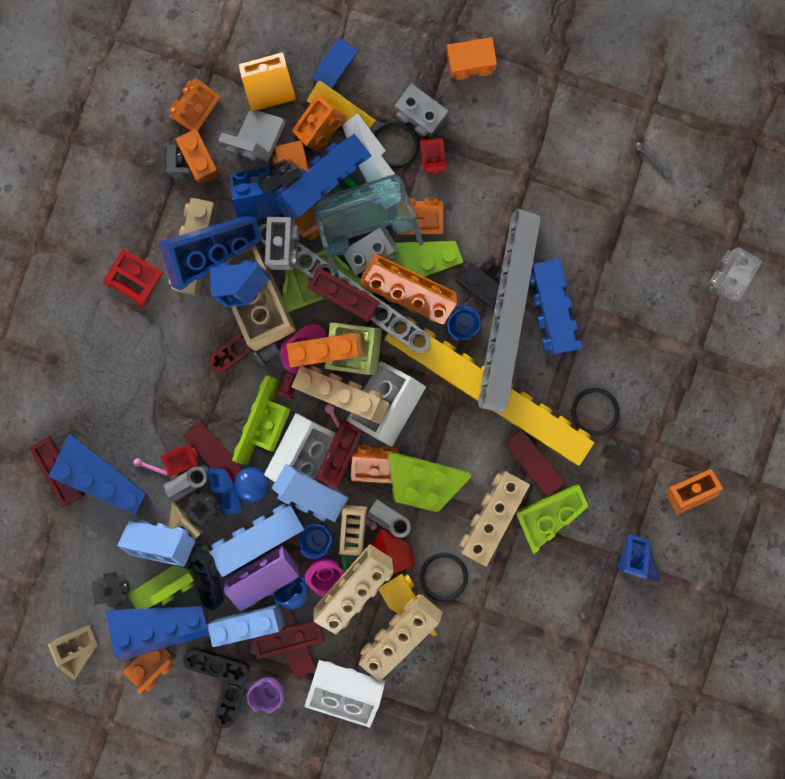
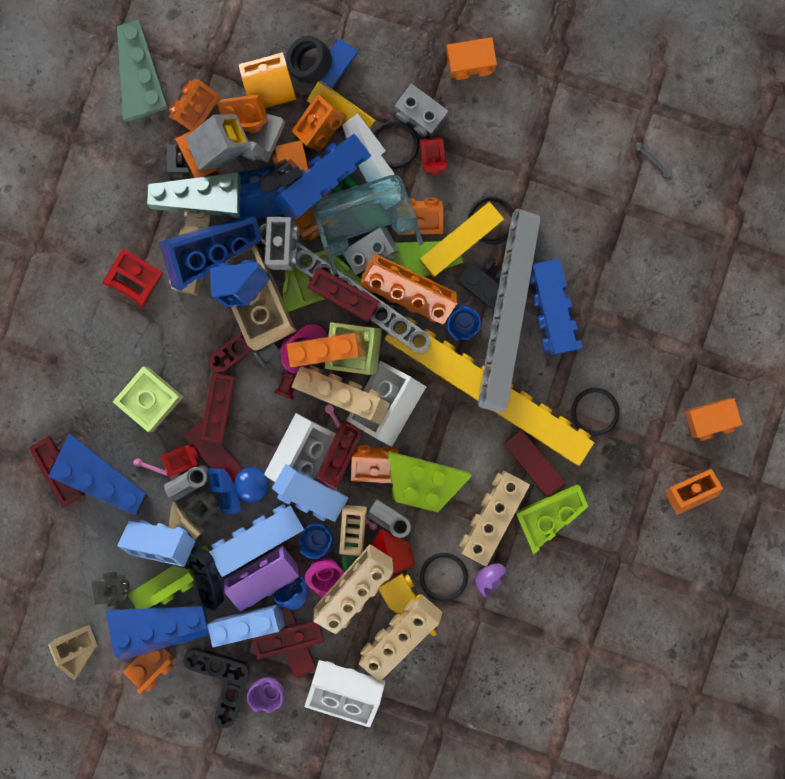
lime bracket [232,375,291,465] -> none
blue slope [617,534,660,582] -> none
clear brick [710,247,762,303] -> none
none -> yellowish green container [113,366,183,432]
none -> sand green wing [117,19,168,122]
none -> wing [147,173,241,218]
none -> flat silver piece [185,115,250,170]
none -> dark red tile [200,372,235,445]
none -> orange bracket [217,94,269,134]
none -> black tyre [286,35,332,84]
none -> yellow tile [419,202,504,278]
none -> black tyre [468,196,514,244]
none -> medium lavender hair [475,563,507,598]
none -> orange brick [684,398,742,441]

